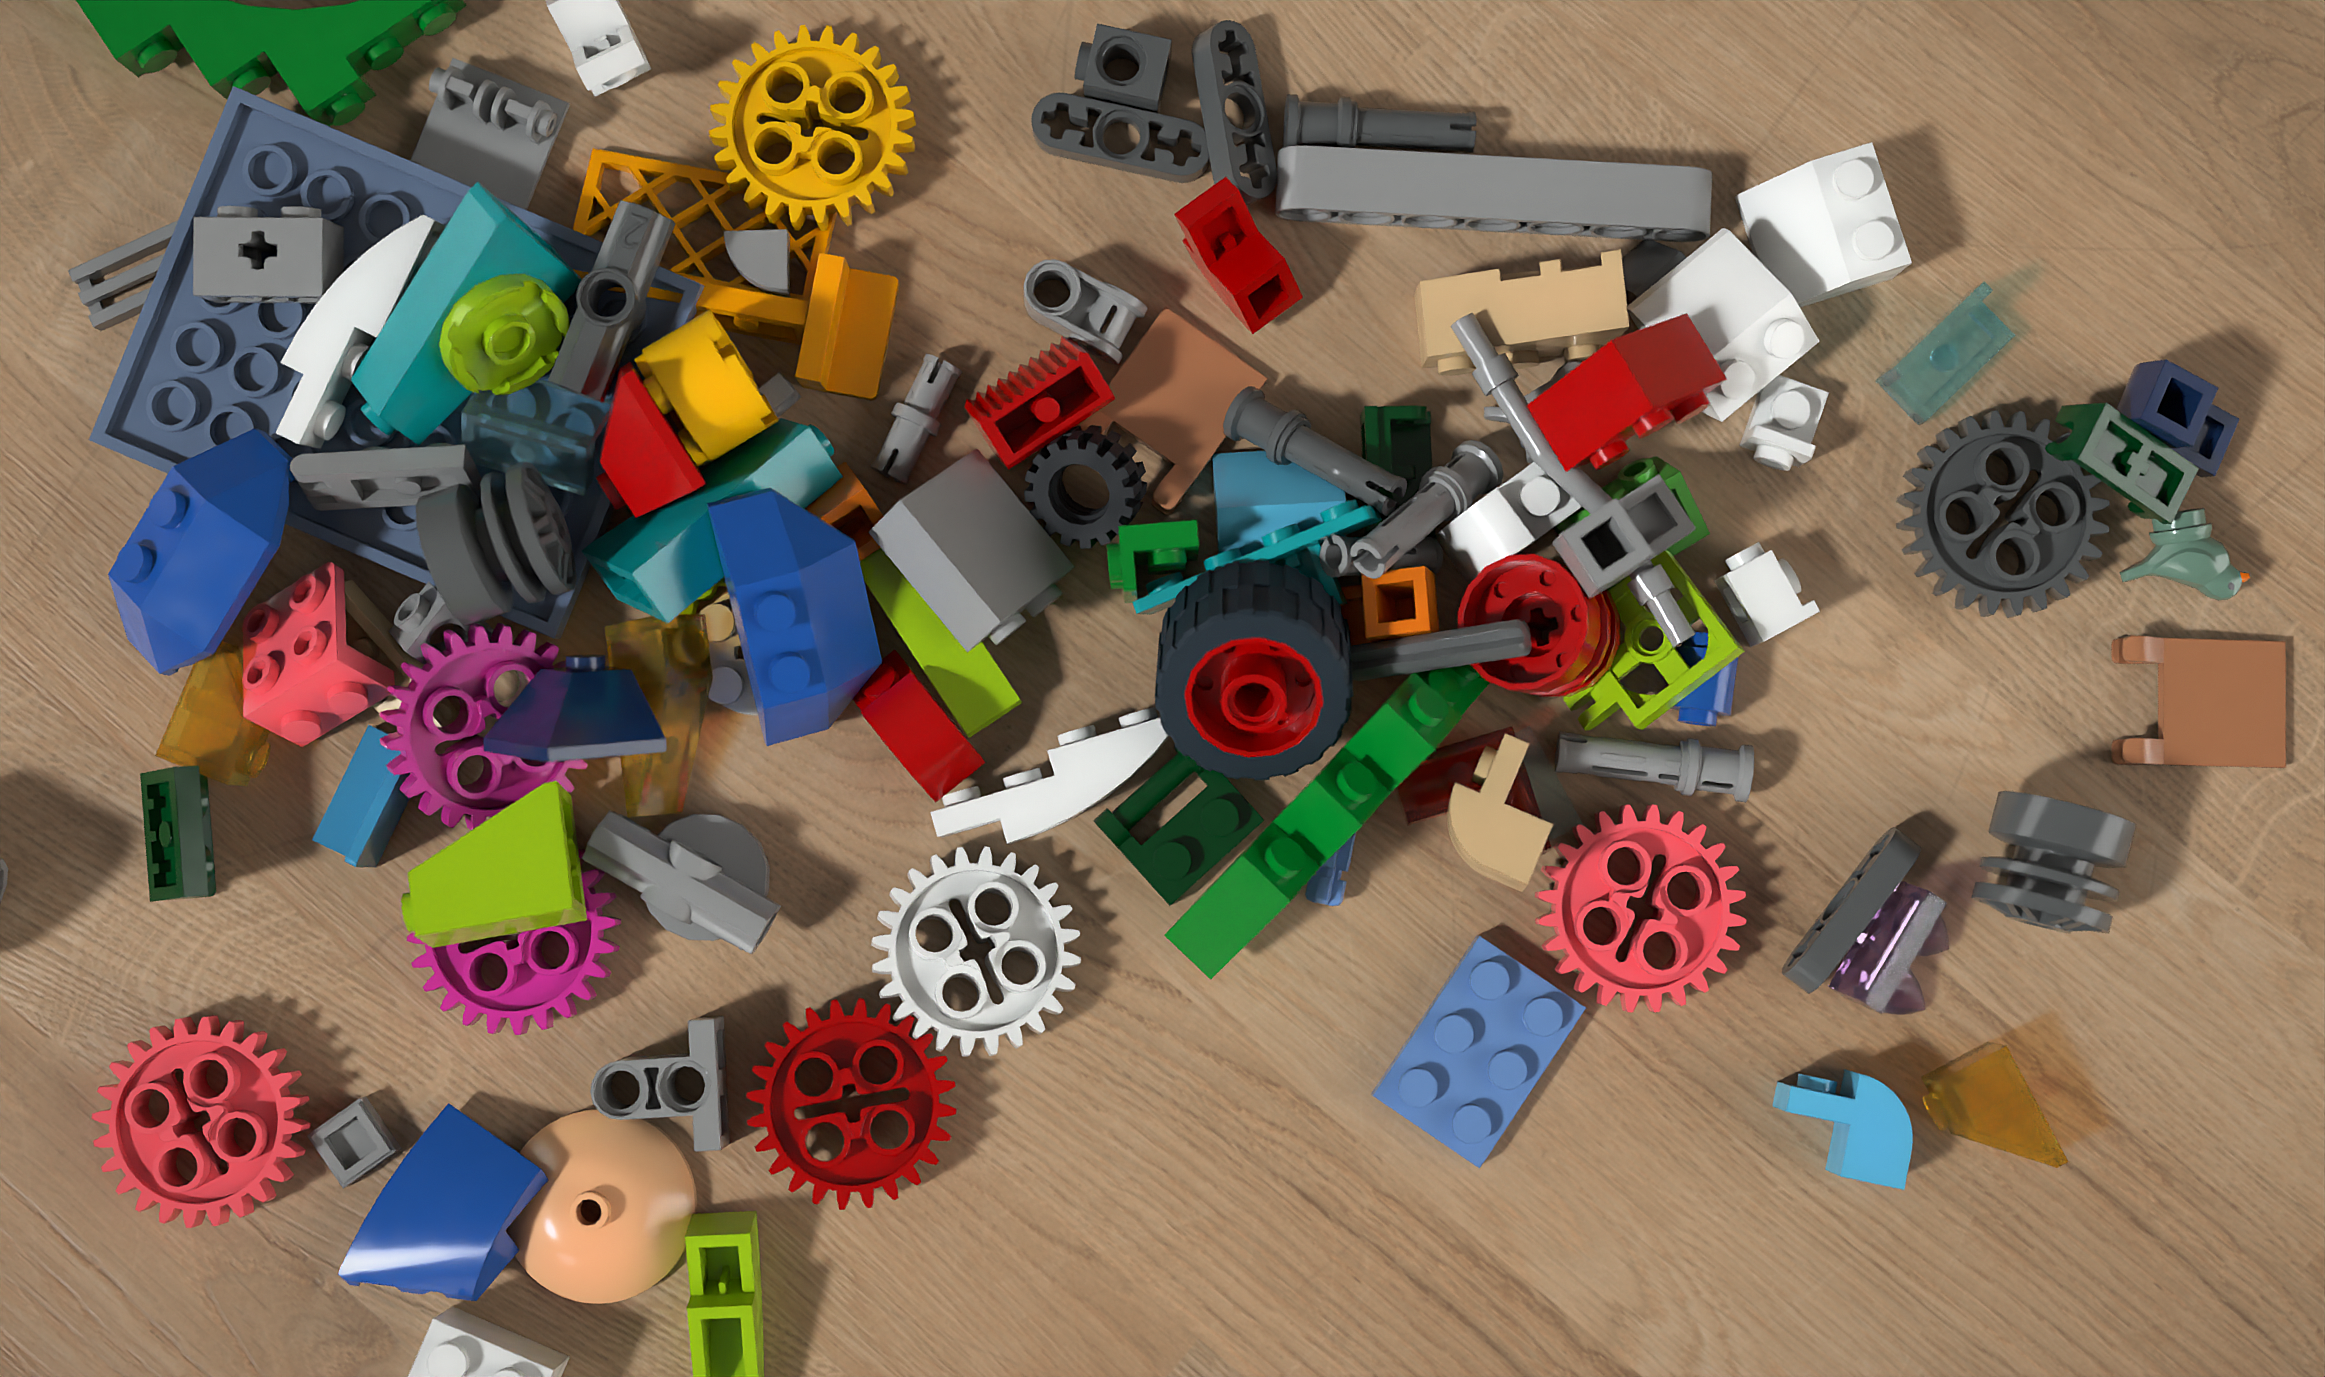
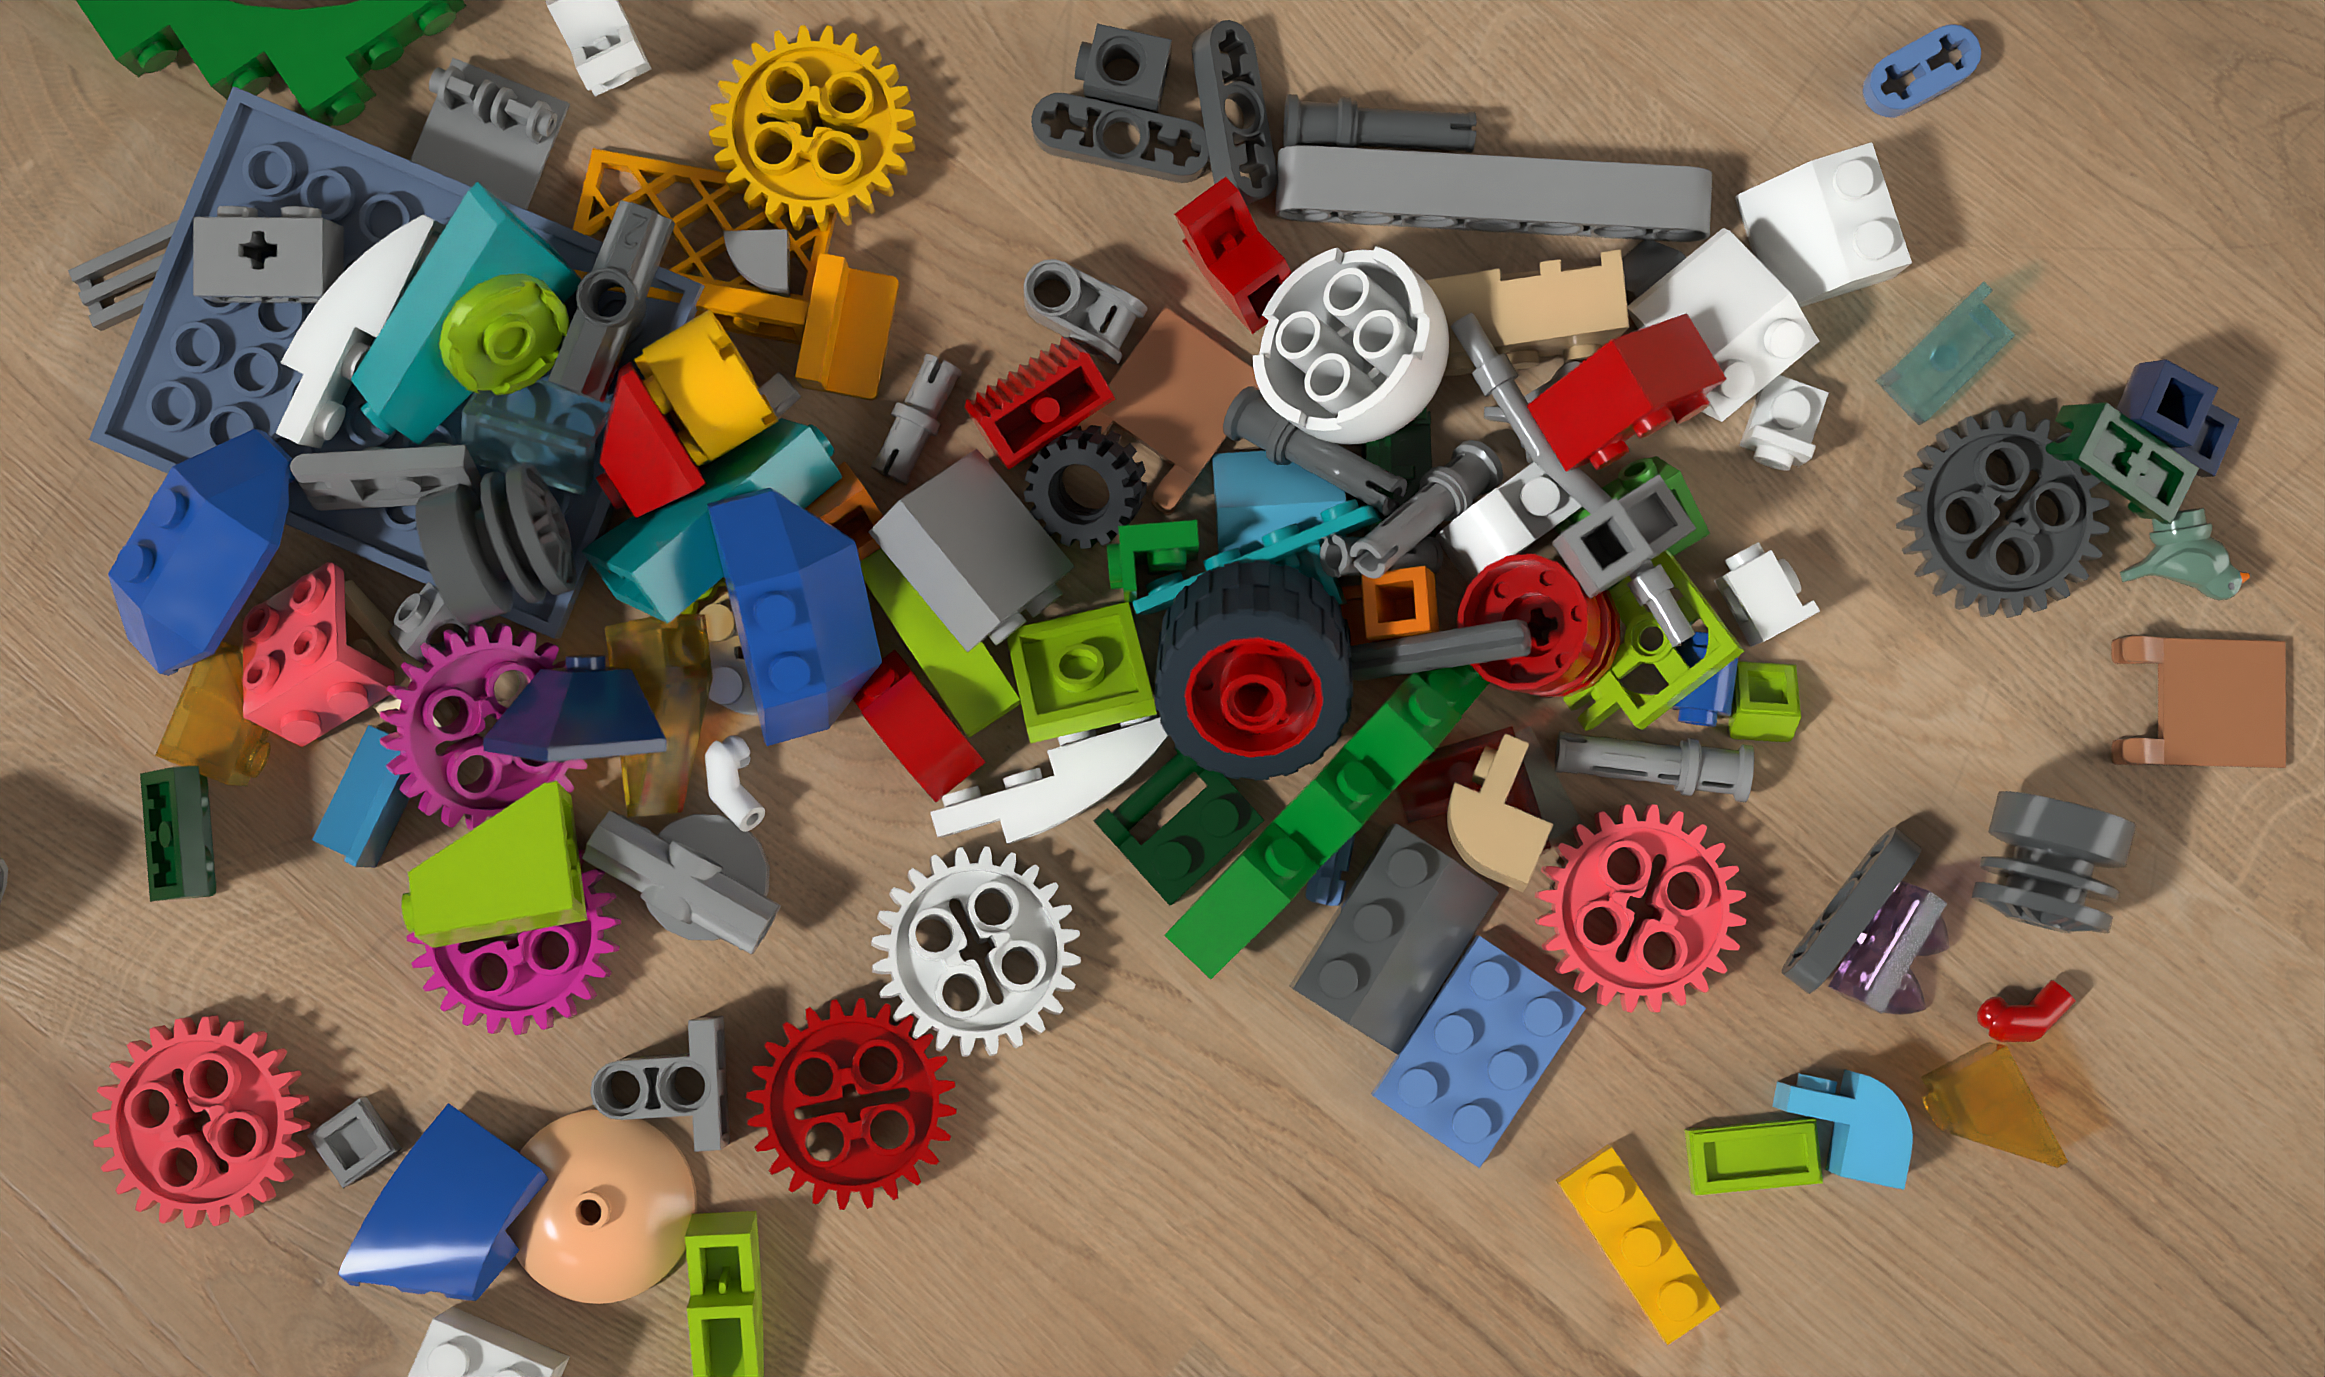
none -> white arm [705,735,765,832]
none -> lime plate [1007,602,1157,744]
none -> white cylinder [1253,246,1449,444]
none -> dark grey slope [1289,823,1499,1055]
none -> yellow plate [1556,1144,1721,1345]
none -> lime tile [1684,1117,1823,1196]
none -> lime slope [1729,661,1801,742]
none -> medium blue beam [1863,24,1981,118]
none -> red arm [1977,980,2076,1042]

